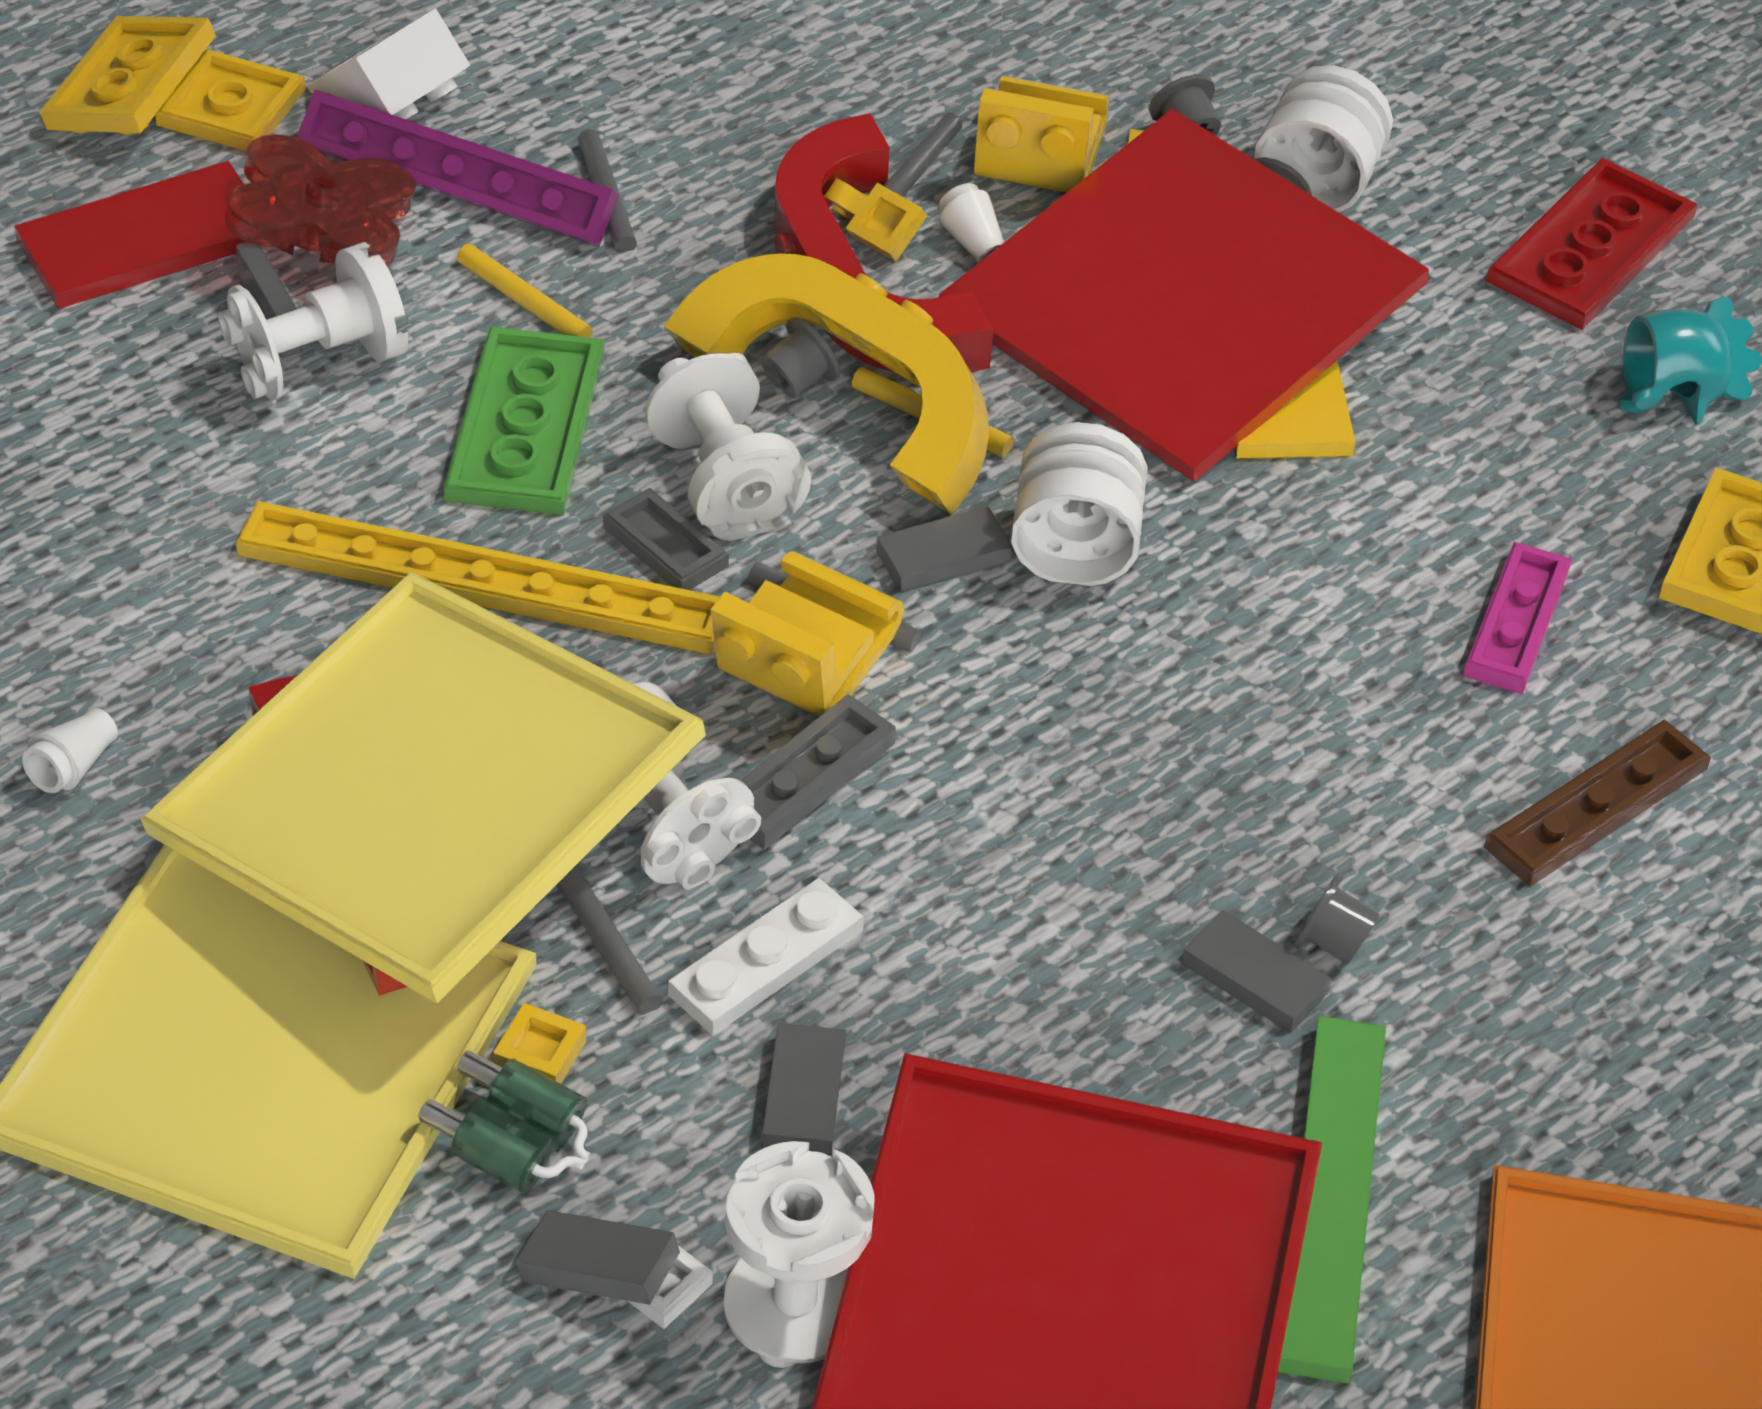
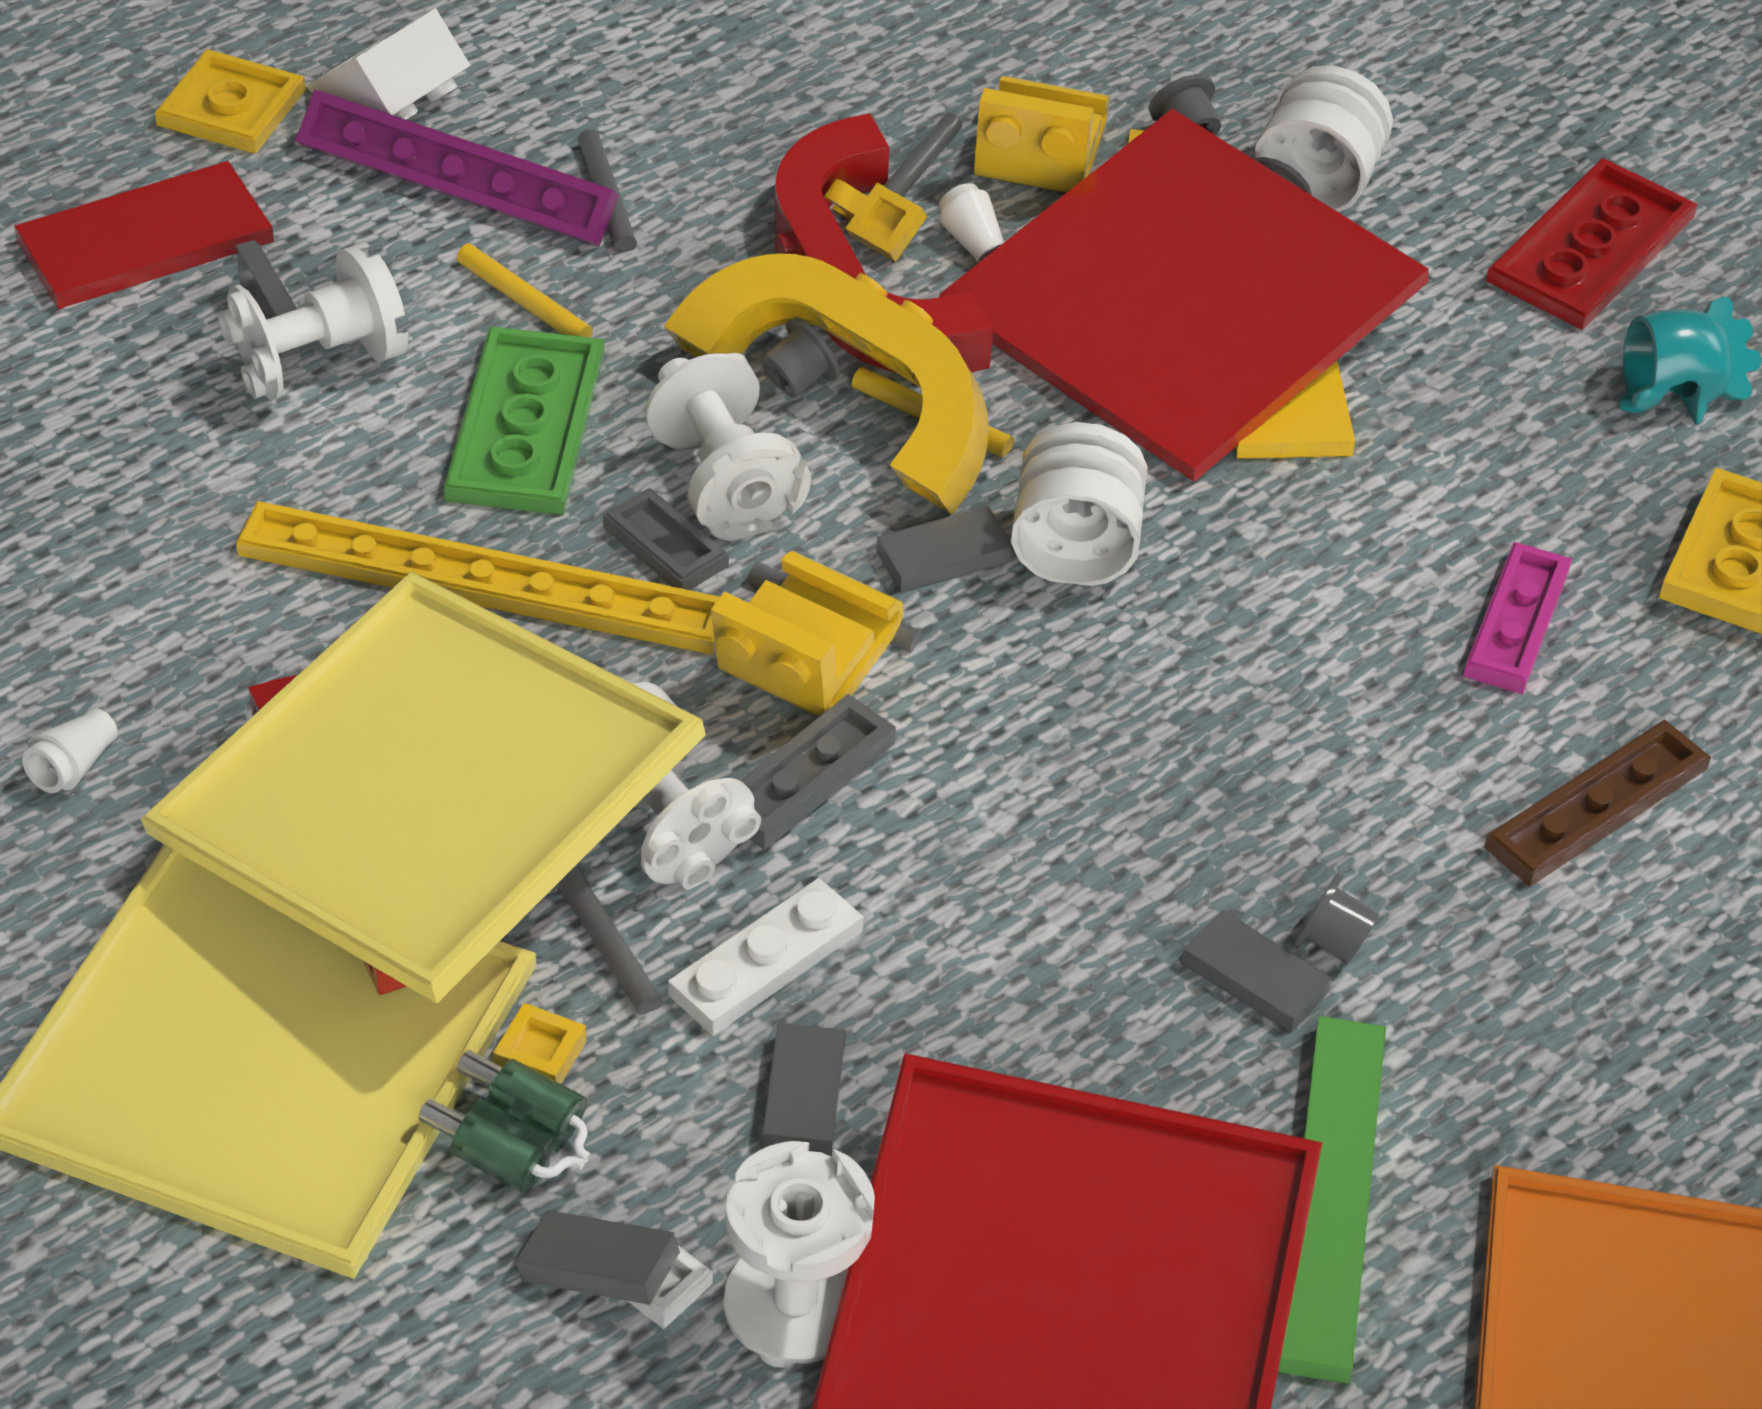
yellow plate [39,16,216,135] -> none
clear red plant [225,134,416,266] -> none

